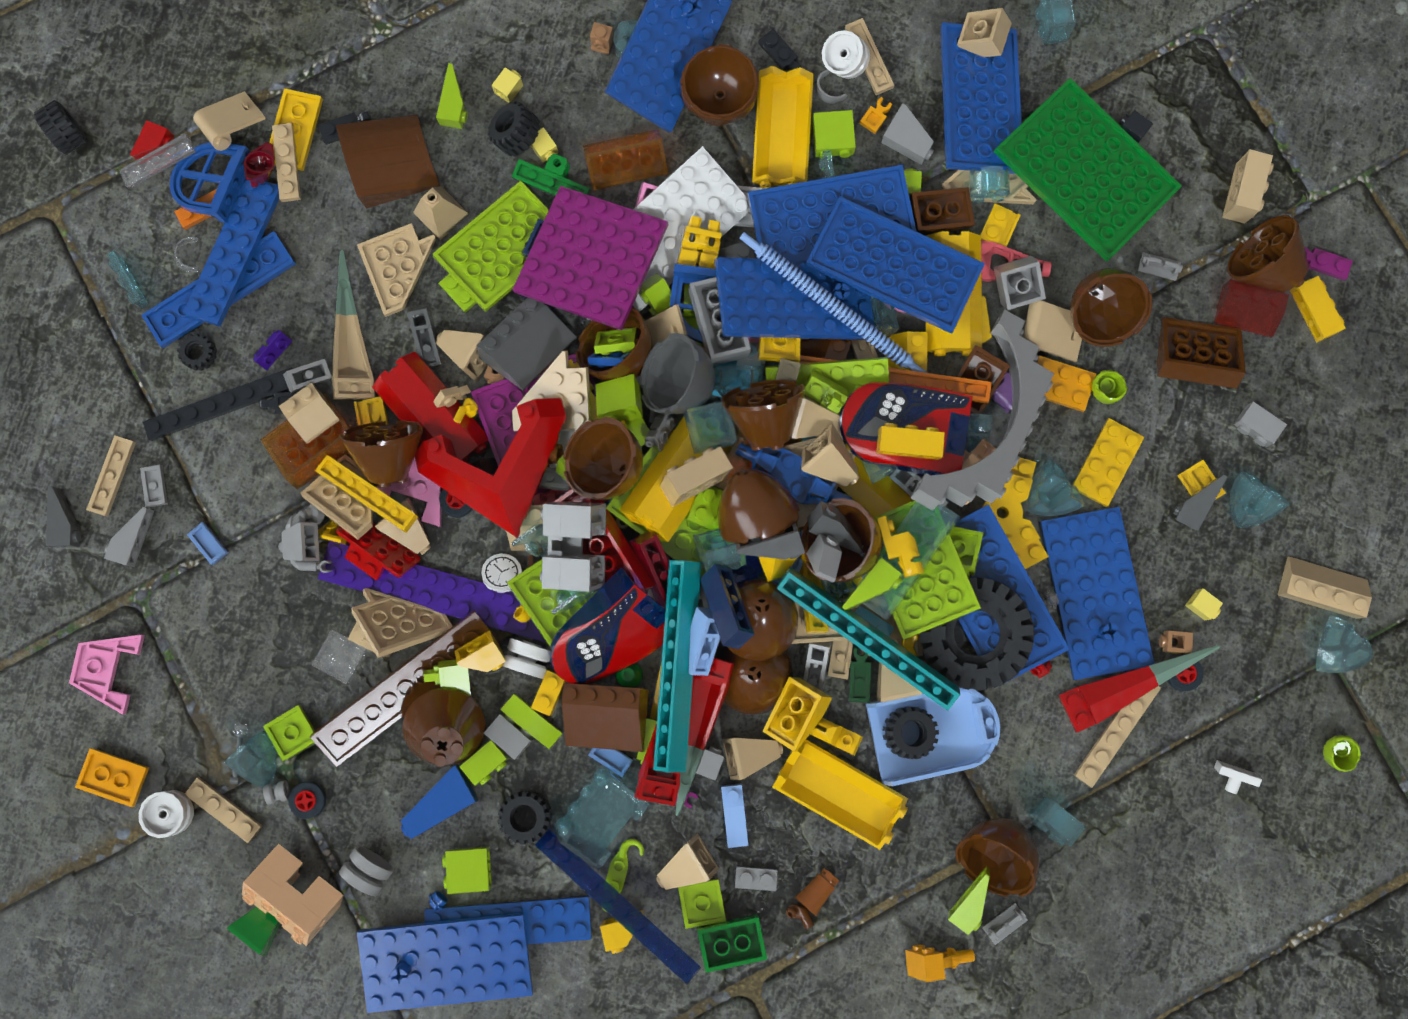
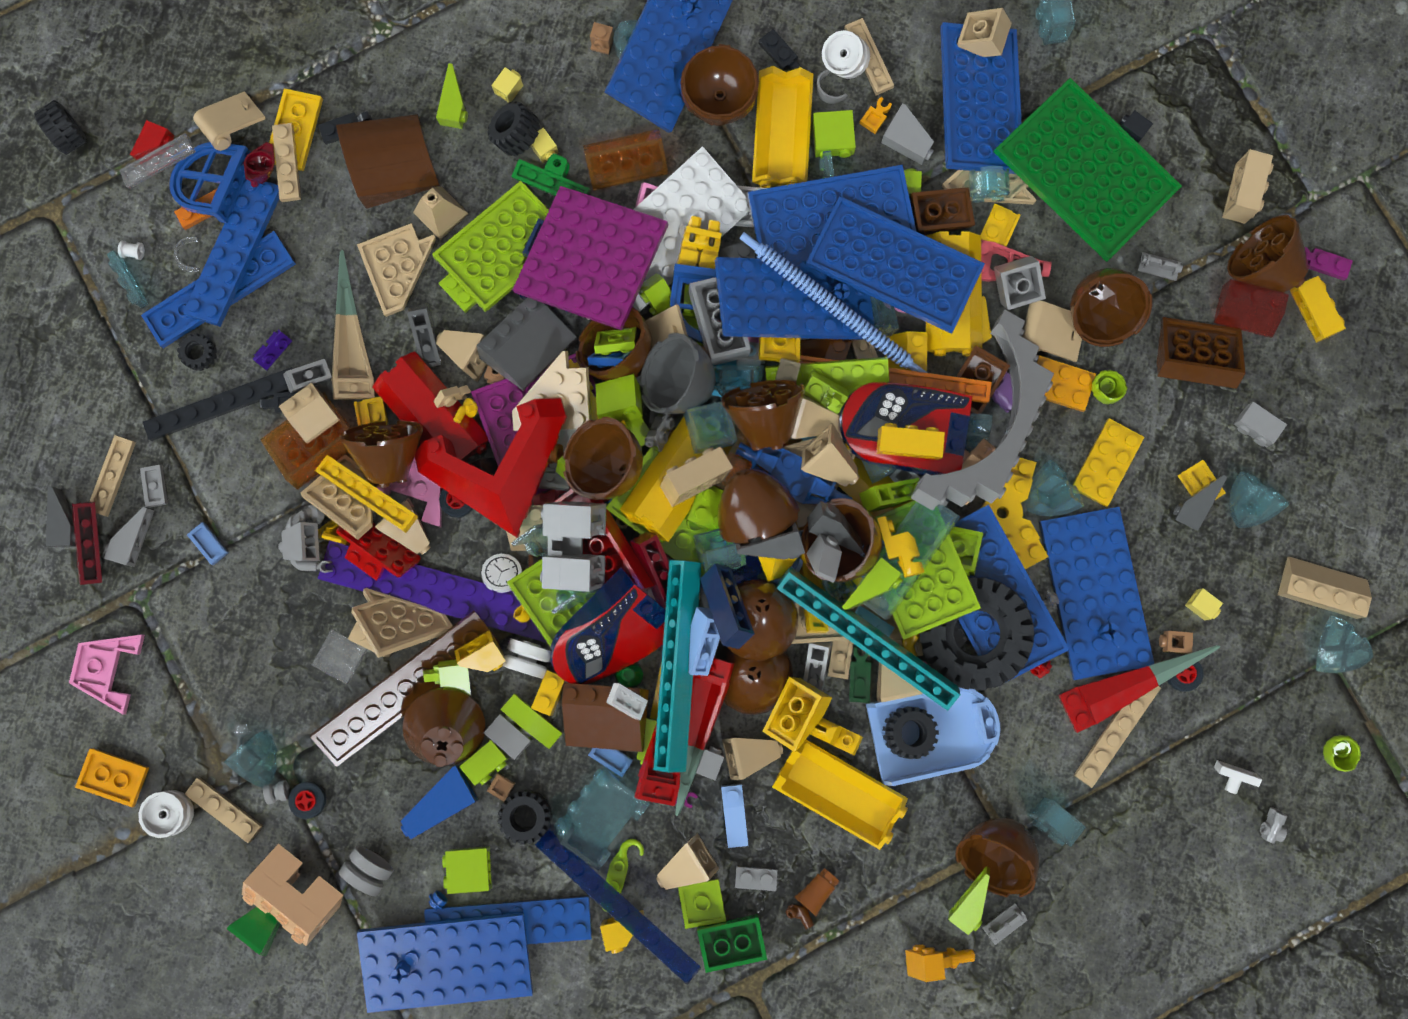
lime plate [263,705,315,761] -> none
none -> dark red brick [72,502,102,585]
none -> white bush [118,240,145,260]
none -> medium nougat tile [487,773,516,802]
none -> white tile [606,683,648,720]
none -> lime slope [859,478,920,512]
none -> light grey plate [1260,807,1287,843]

